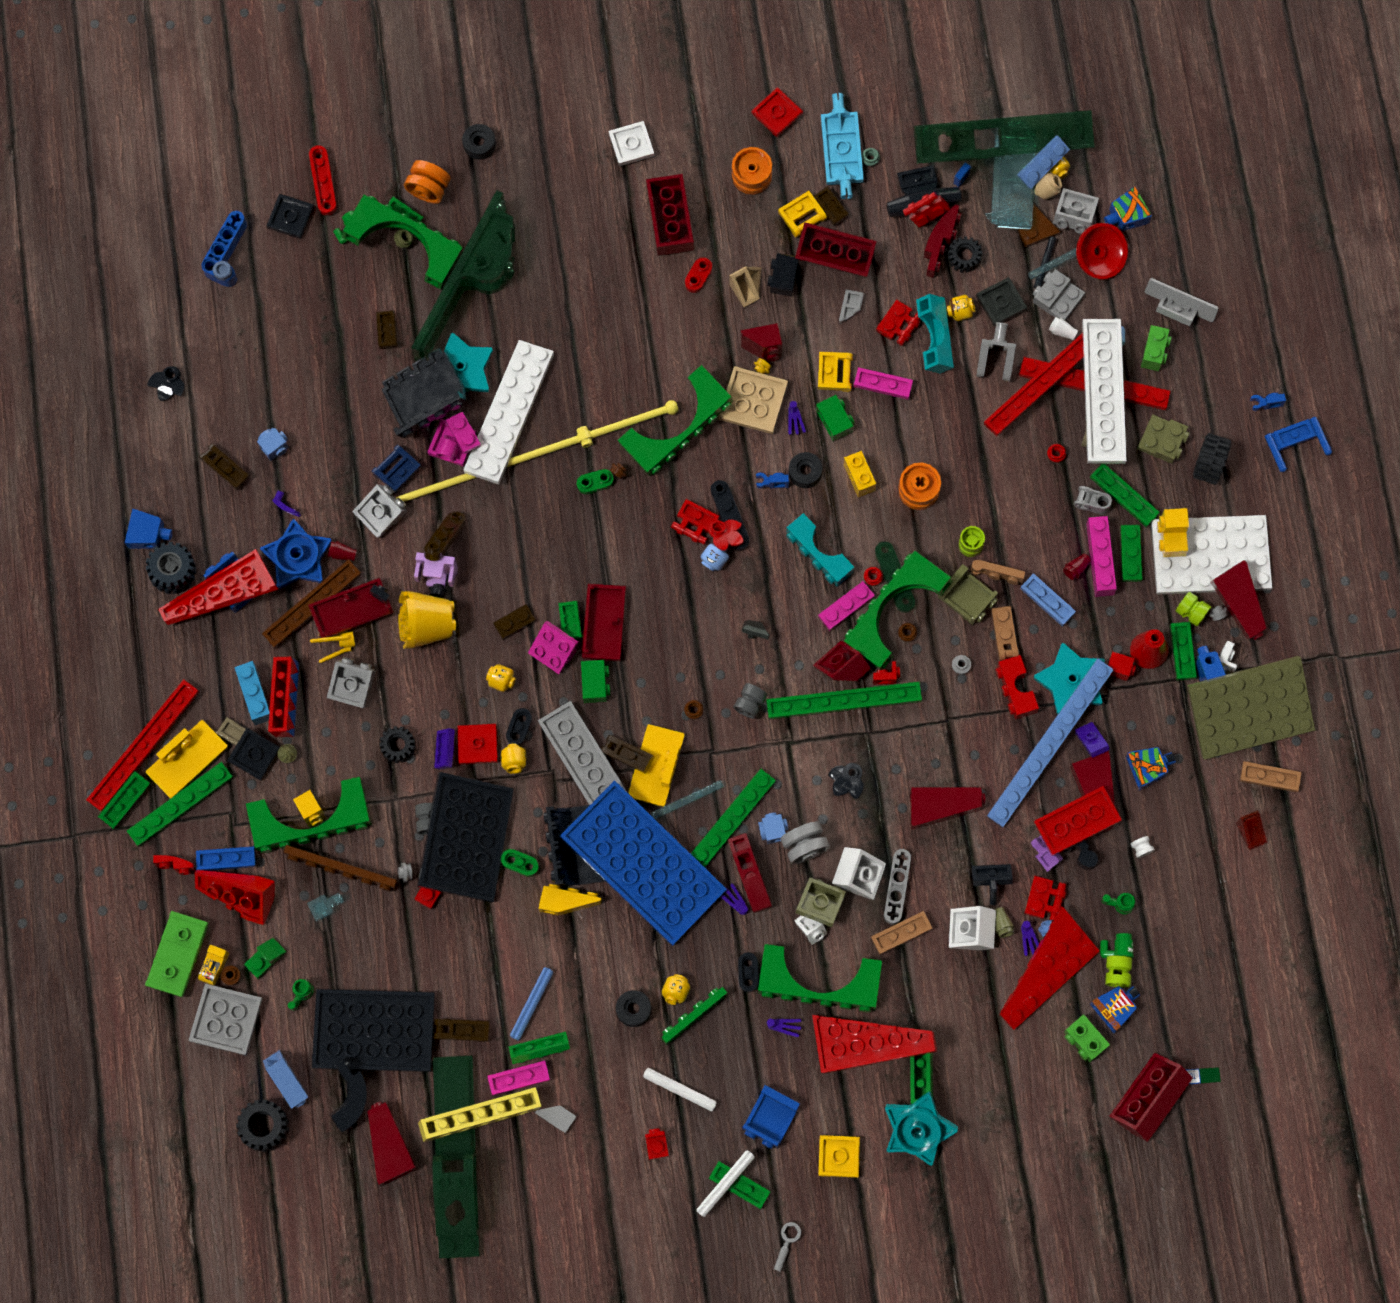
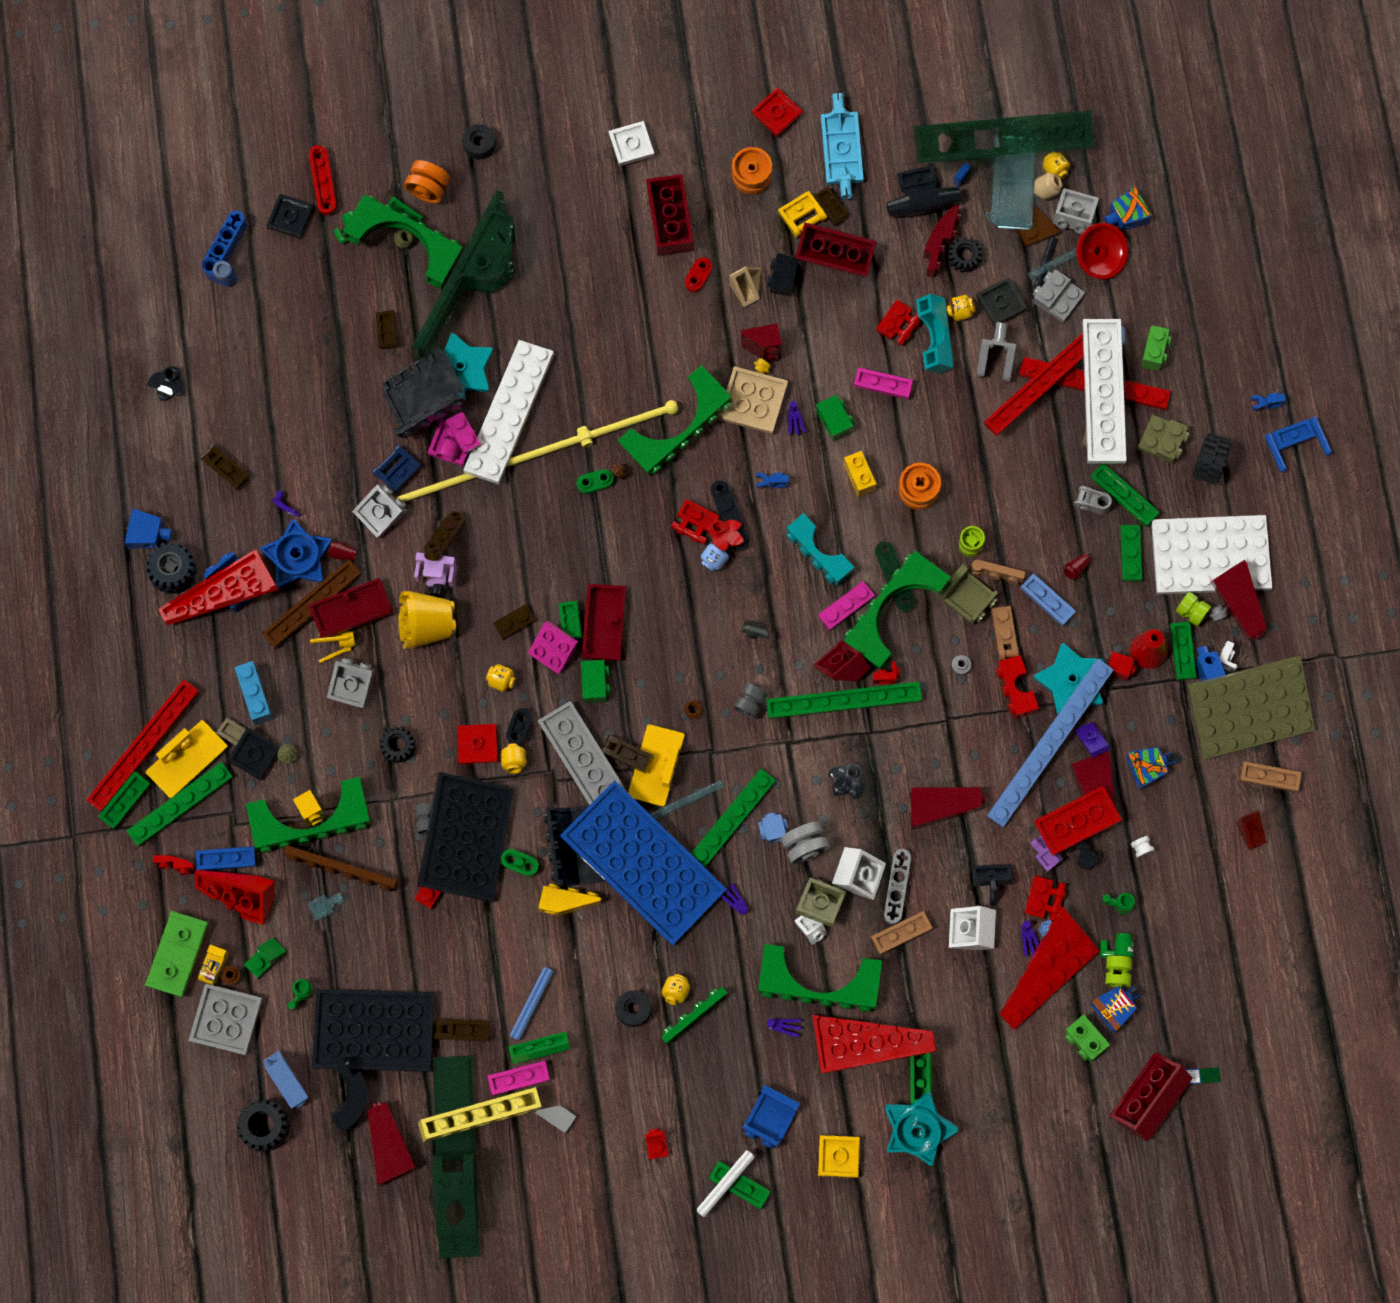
medium blue brick [257,428,289,461] -> none
red brick [268,657,299,737] -> none
black plate [369,584,390,604] -> none
light grey plate [398,863,412,882] -> none
dark purple plate [434,728,455,770] -> none
white axle [643,1068,717,1111] -> none
dark red slope [728,833,772,913] -> none
black plate [738,952,759,993] -> none
light grey piece [774,1222,801,1272] -> none
black tyre [788,452,823,488] -> none
yellow plate [818,352,853,392] -> none
light grey tile [839,289,864,324] -> none
sand green plate [861,148,880,166] -> none
red plate [864,567,883,586] -> none
reddish brown plate [898,623,917,642] -> none
red plate [903,192,950,227] -> none
olive cone [995,907,1015,938] -> none
medium blue plate [1017,136,1070,189] -> none
red plate [1047,444,1066,463] -> none
white cone [1049,317,1078,340] -> none
dark pink brick [1086,516,1116,597] -> none
light grey bracket [1145,278,1219,326] -> none
yellow brick [1157,508,1189,557] -> none

